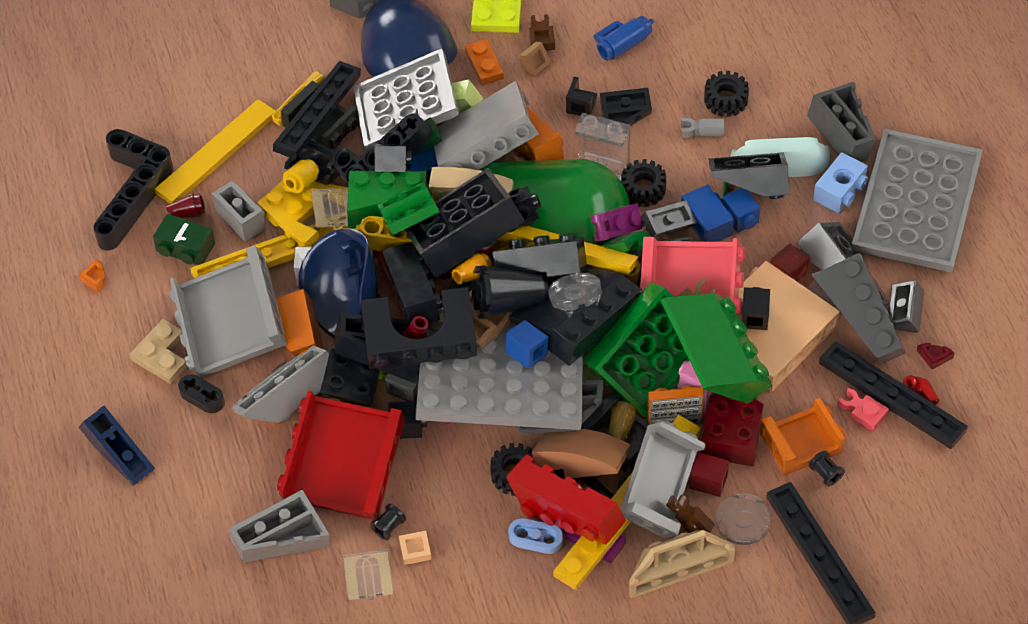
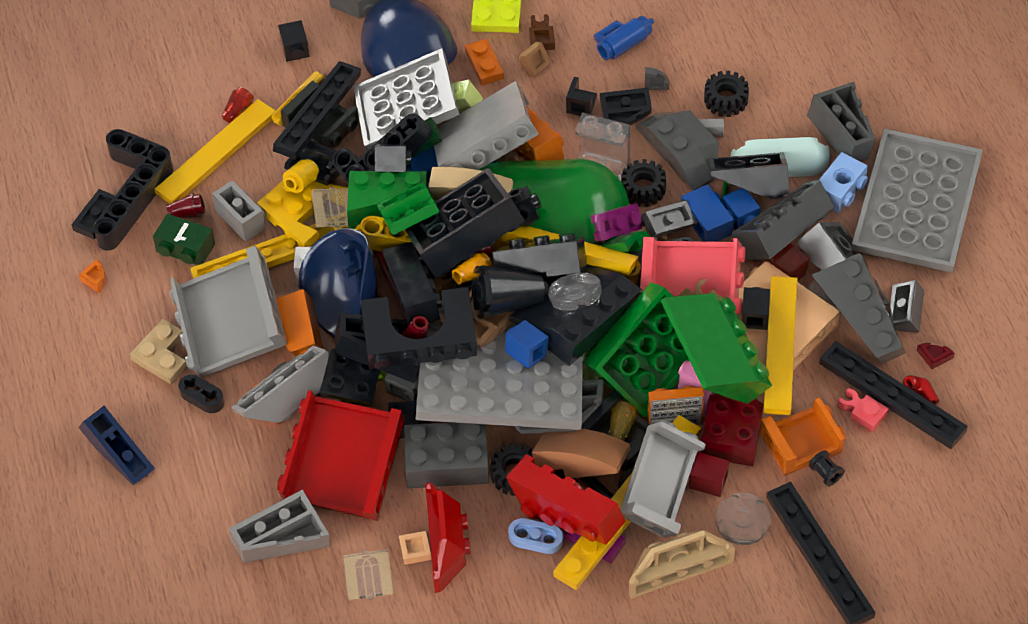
black bush [370,503,406,540] -> none
reddish brown plate [666,495,715,533] -> none
none -> black plate [71,189,115,239]
none -> clear red cone [221,87,254,123]
none -> black brick [278,20,310,62]
none -> dark grey brick [404,422,489,488]
none -> red wedge [425,482,471,593]
none -> dark grey wedge [636,110,719,191]
none -> dark grey tile [645,67,669,90]
none -> dark grey wedge [731,180,834,261]
none -> yellow tile [763,276,797,415]

